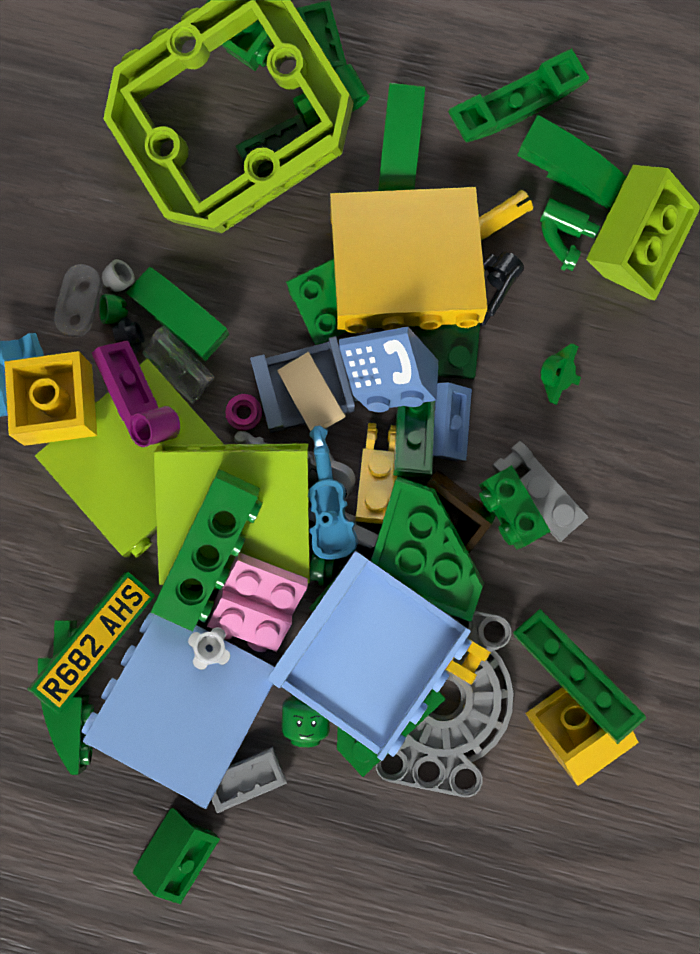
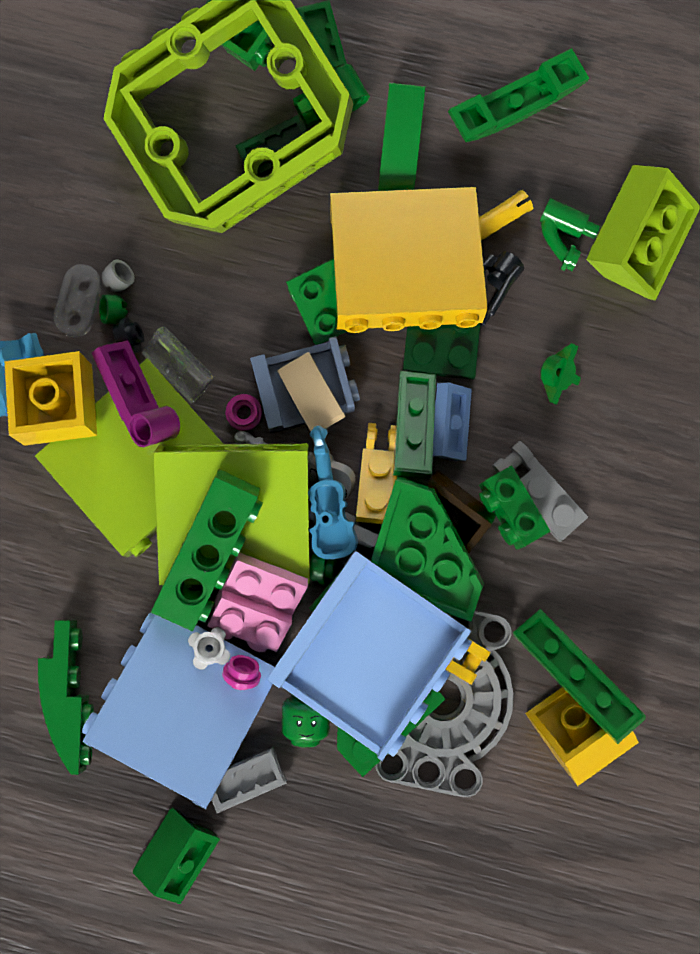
tile [27,572,155,714] -> none
green slope [126,267,230,362] -> none
medium blue slope [339,327,438,412] -> none
green slope [517,115,627,210] -> none
none -> dark pink plate [222,655,261,690]

